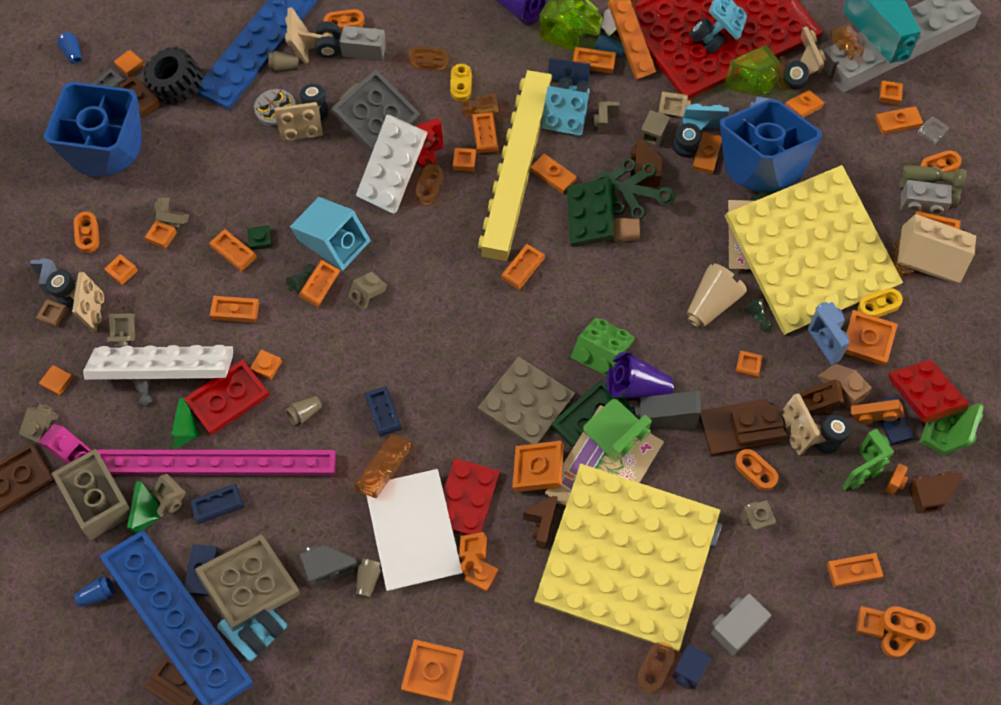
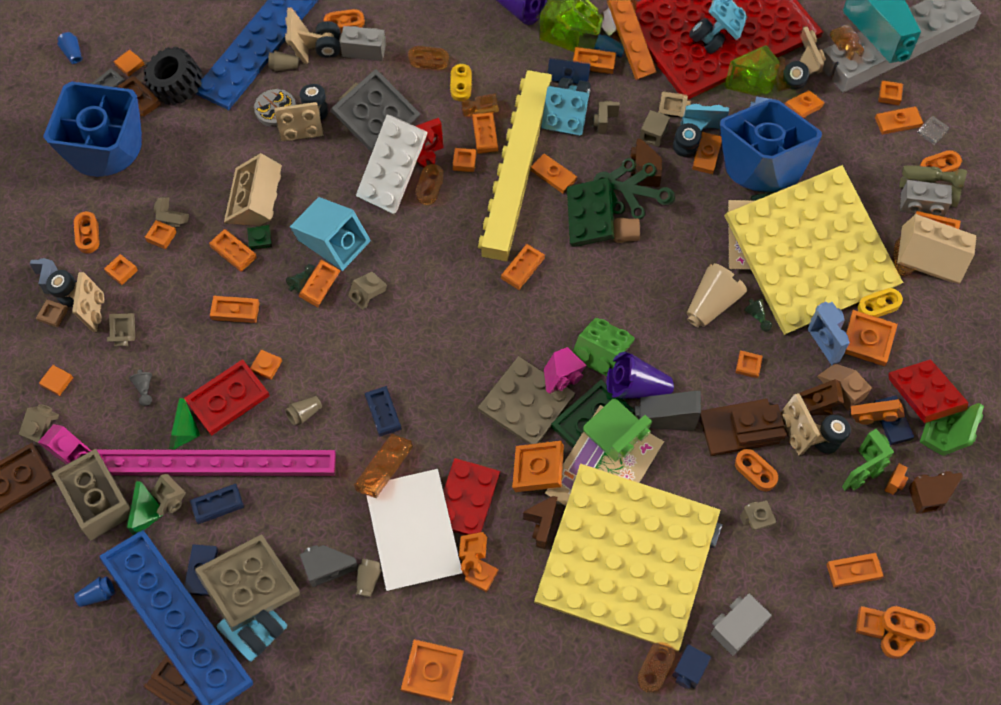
white plate [83,345,233,380] -> none
none -> tan slope [224,153,282,226]
none -> dark pink slope [544,347,587,394]

